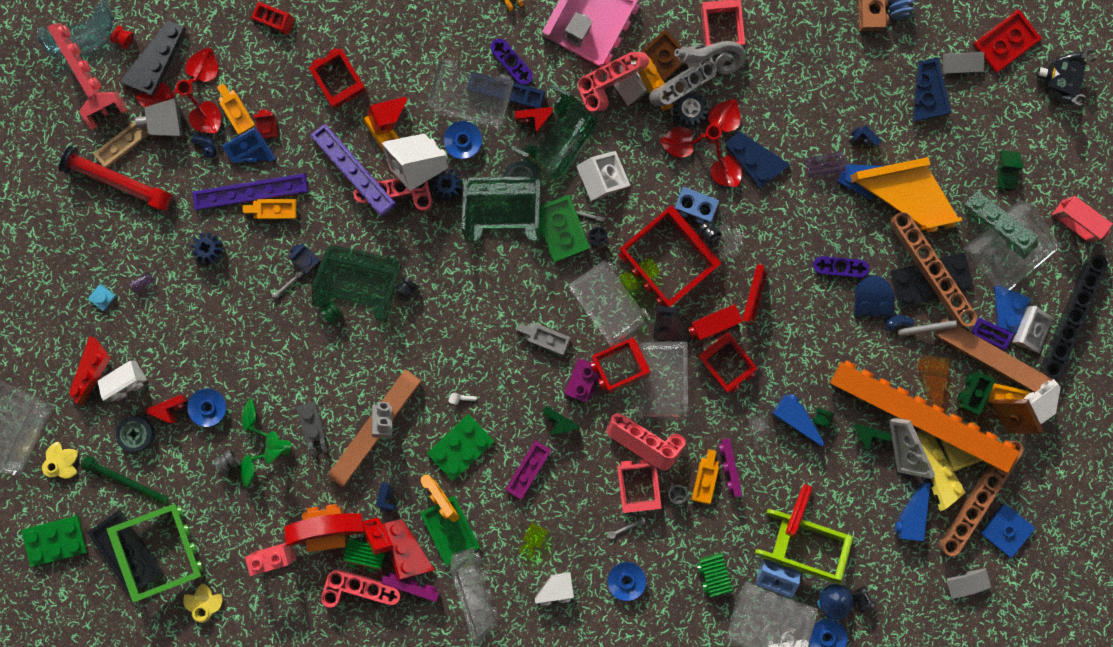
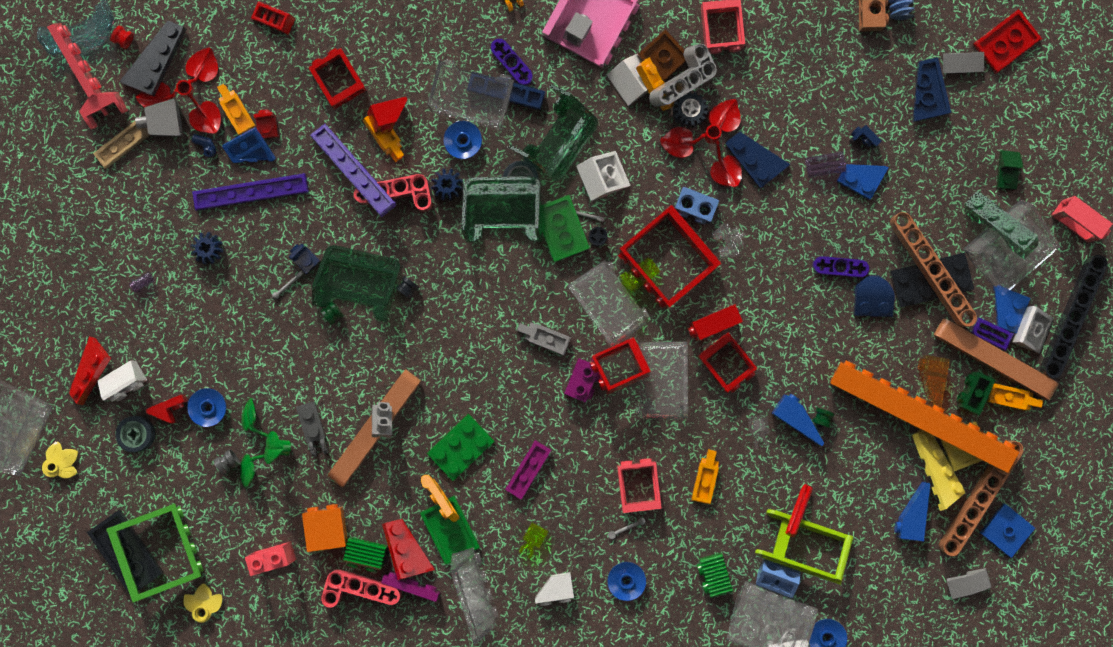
green plate [21,515,88,567] -> none
red piece [59,145,173,212] -> none
dark green piece [81,455,169,504] -> none
medium azure plate [88,284,116,311] -> none
light orange hinge [243,199,297,219] -> none
red slope [284,513,364,546] -> none
red plate [363,517,393,555] -> none
dark blue bracket [376,481,397,512] -> none
white slope [382,134,448,191] -> none
white hand [448,393,476,405] -> none
red slope [514,107,553,135] -> none
dark green slope [542,405,578,435] -> none
coral beam [578,52,649,111] -> none
coral beam [606,413,686,470] -> none
black wing [653,306,690,342] -> none
dark grey wheel [667,484,688,504] -> none
light grey plant [674,41,746,75] -> none
black wheel [697,222,722,246] -> none
magenta plate [718,438,742,497] -> none
red tile [742,264,768,325] -> none
dark blue hair [817,584,853,622] -> none
light orange piece [850,157,962,233] -> none
dark green slope [851,423,892,451] -> none
black bush [851,586,876,612] -> none
dark blue arm [885,314,914,332] -> none
light grey wing [890,418,935,479] -> none
light grey bar [898,320,958,337] -> none
reddish brown plate [992,399,1043,434] -> none
white slope [1024,379,1061,424] -> none
black torso [1036,48,1096,109] -> none

